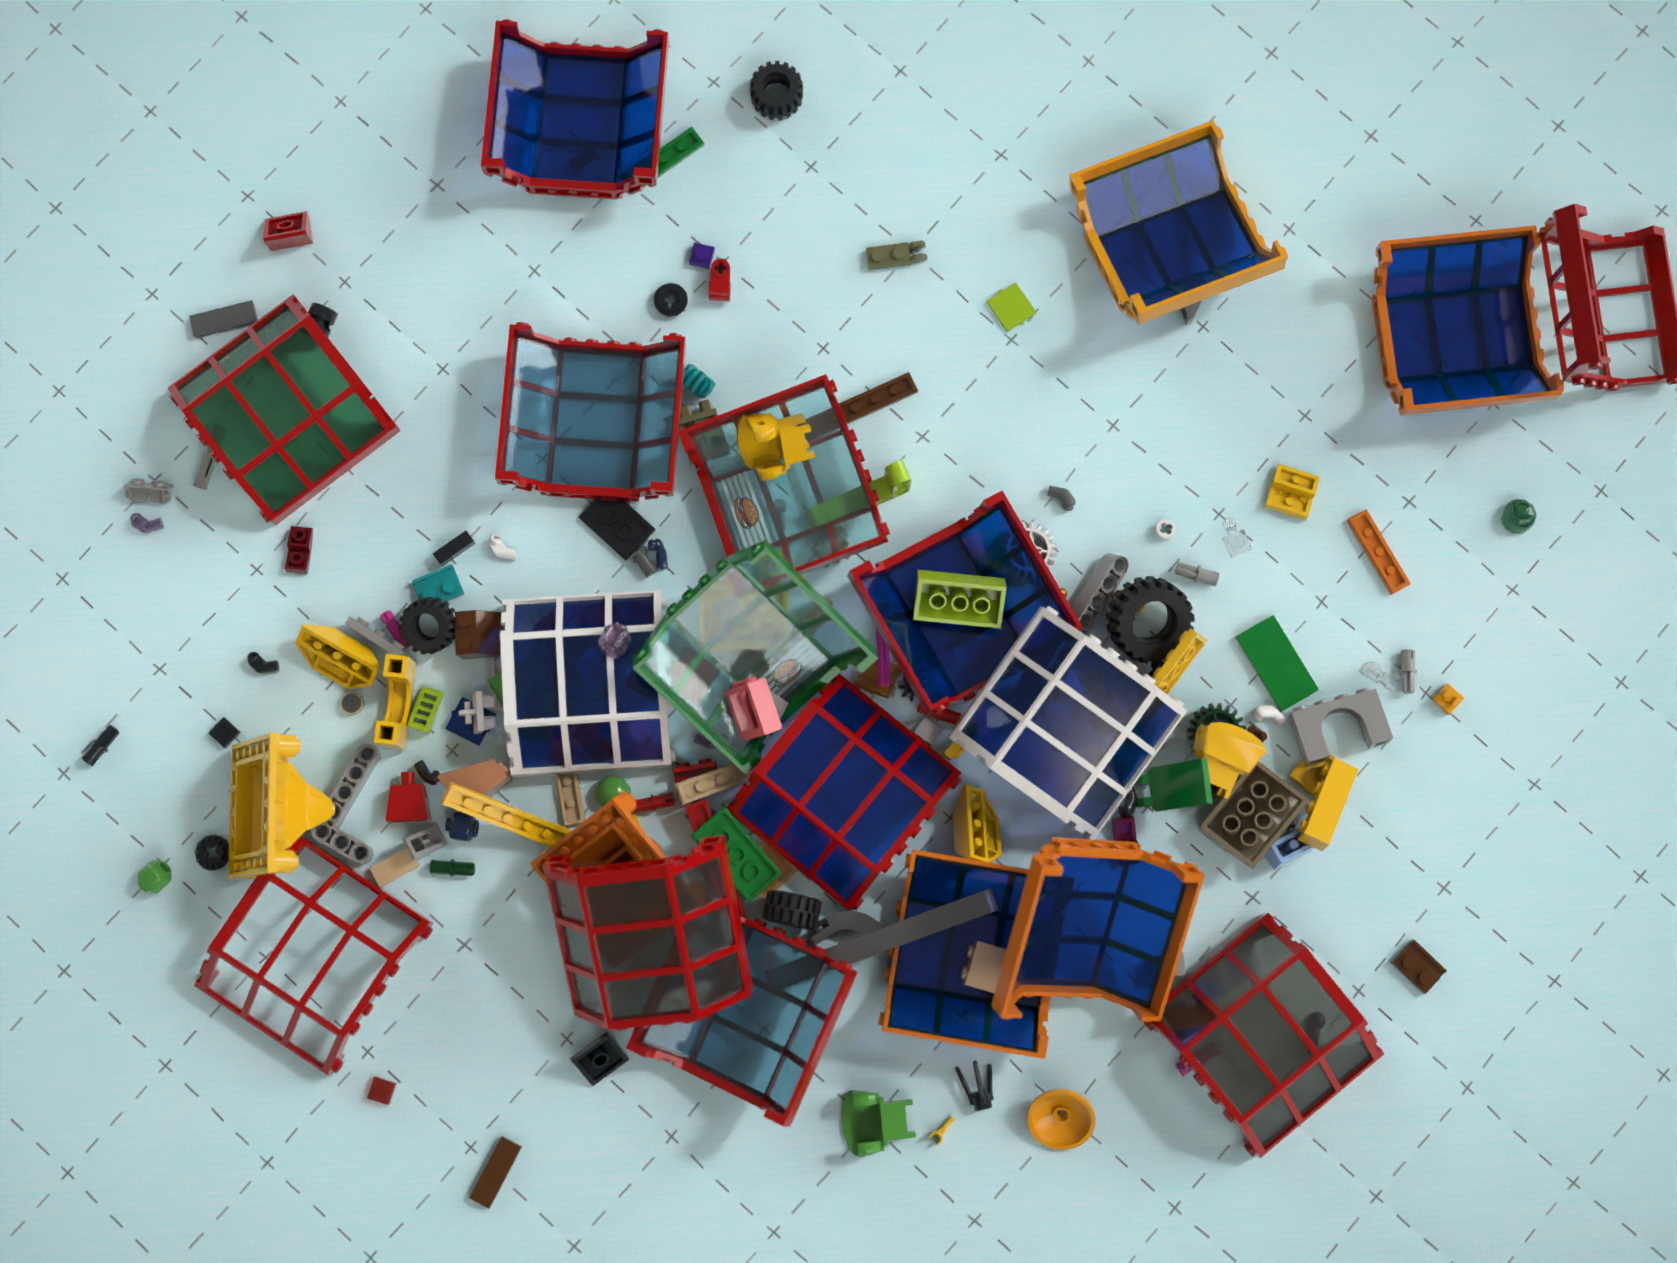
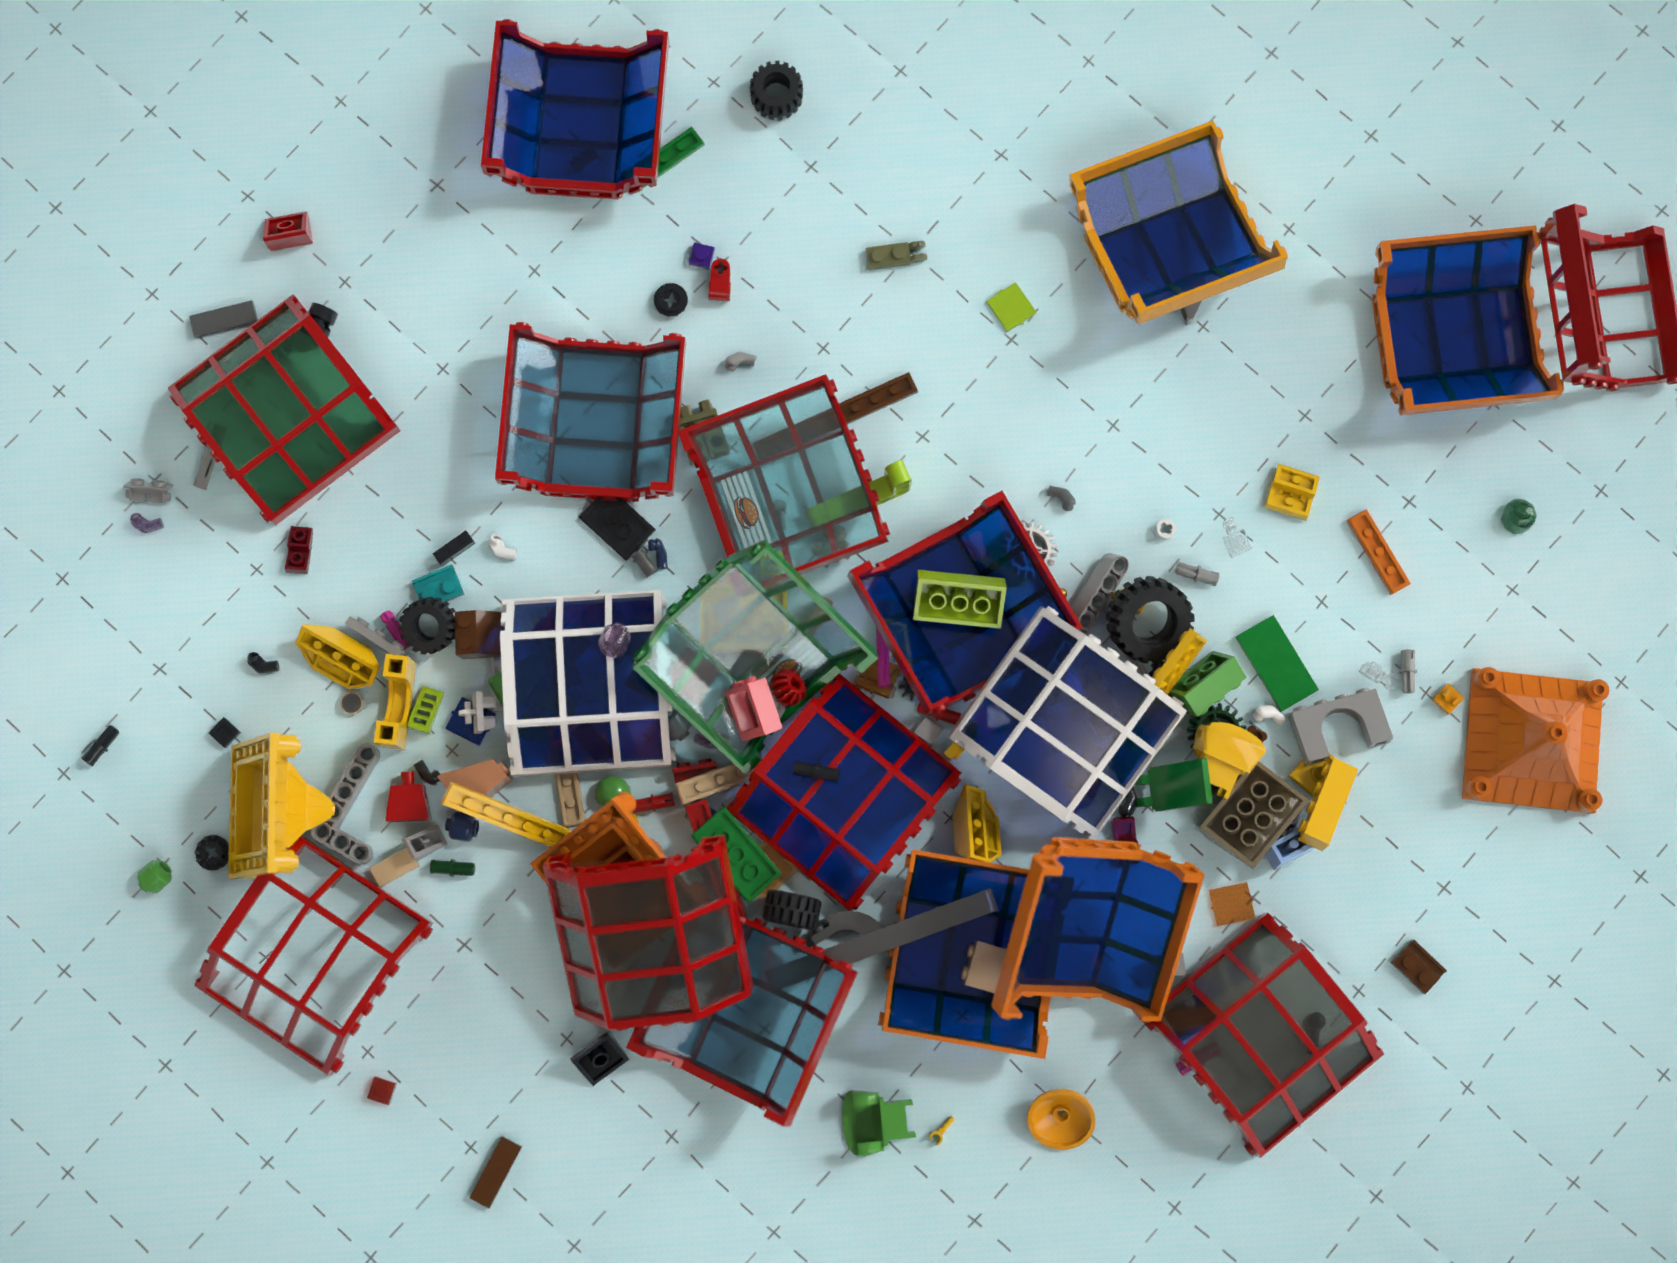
teal gear [683,364,715,399] -> none
yellow piece [737,413,815,481] -> none
black plant [955,1060,994,1111] -> none
none -> dark grey head [659,708,691,742]
none -> light grey arm [725,352,756,371]
none -> red gear [769,668,807,707]
none -> black pin [793,760,840,783]
none -> bright green slope [1168,651,1247,717]
none -> clear orange piece [1209,882,1255,926]
none -> orange piece [1462,667,1610,814]

